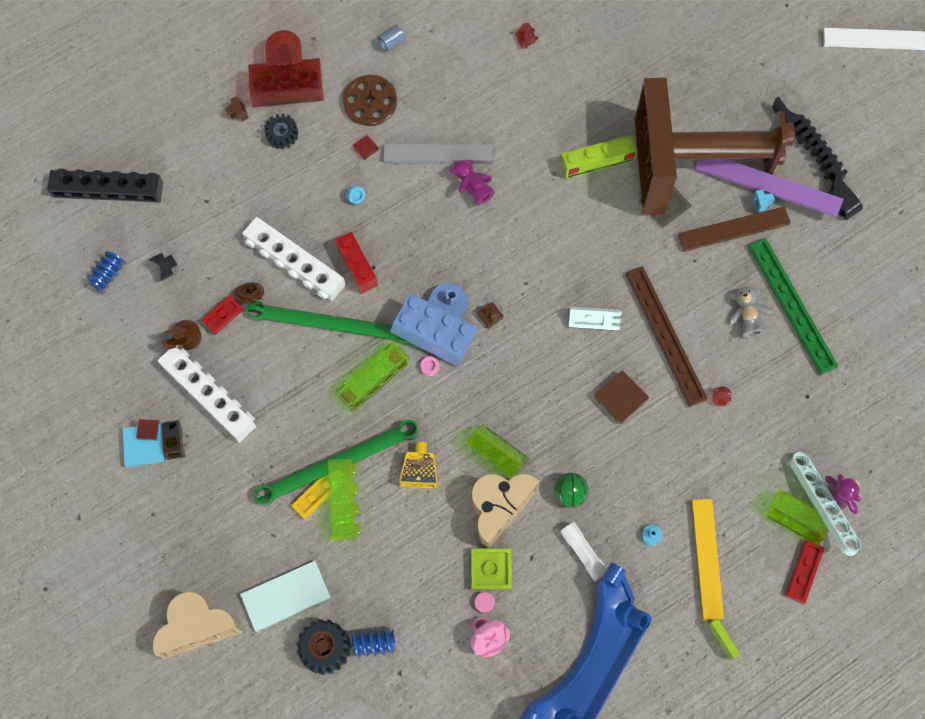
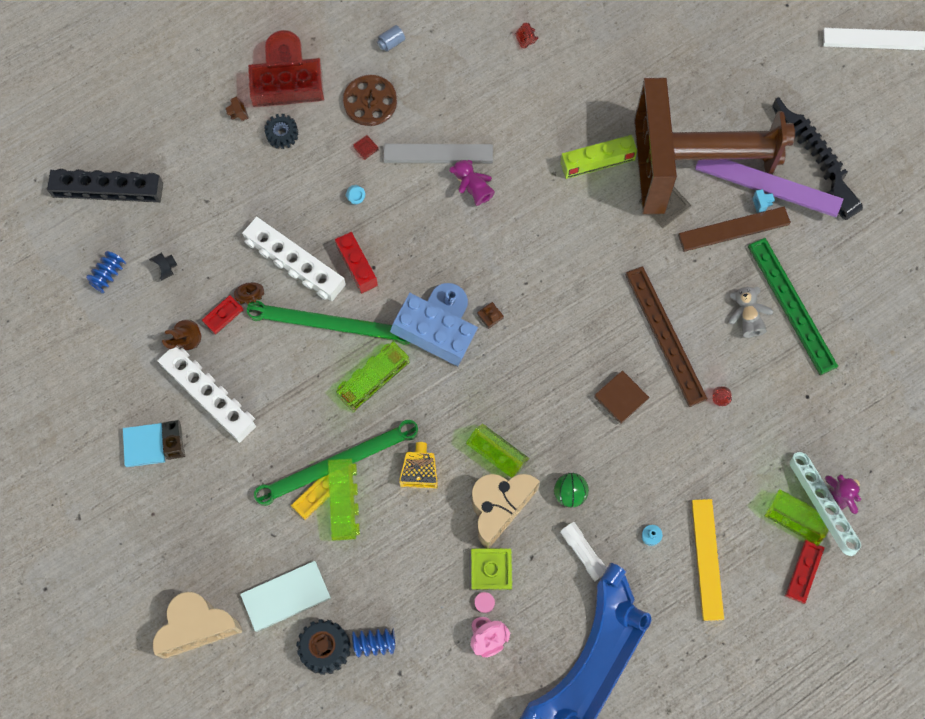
clear red tile [137,419,160,441] -> none
bright pink tile [420,356,439,377] -> none
light aqua hinge [569,306,622,330] -> none
lime tile [708,619,740,661] -> none

